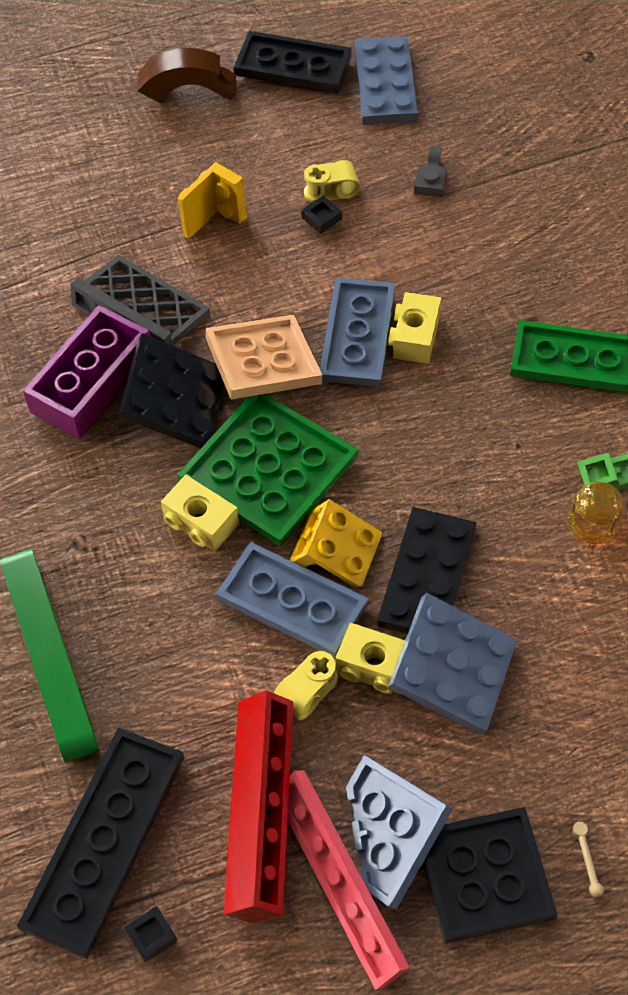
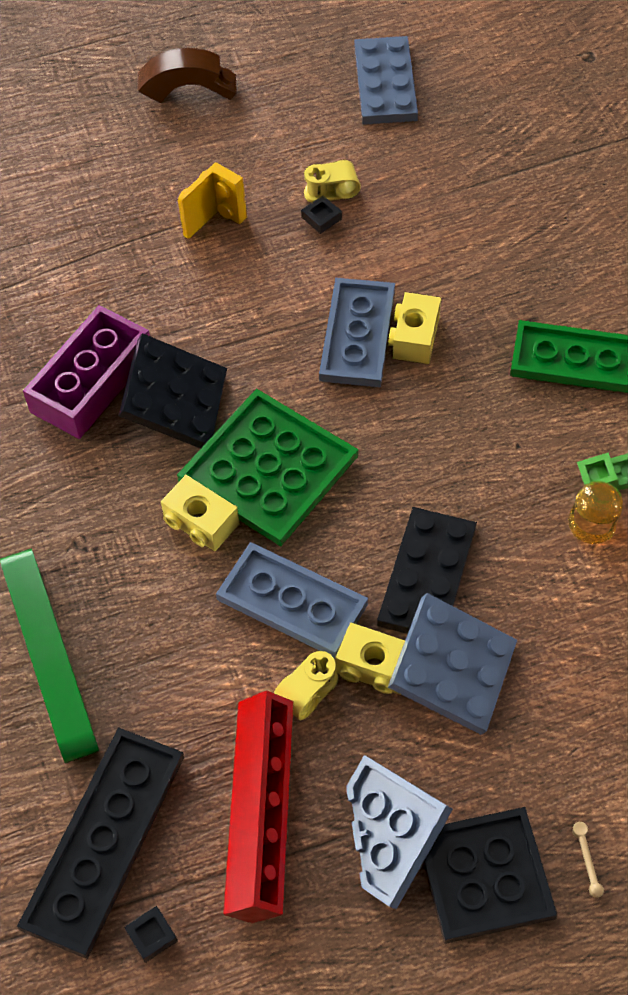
dark grey fence [70,255,210,346] -> none
light nougat plate [205,315,322,400] -> none
black plate [233,31,352,93] -> none
coral plate [287,770,410,990] -> none
yellow bracket [290,499,382,588] -> none
dark grey plate [414,146,447,197] -> none

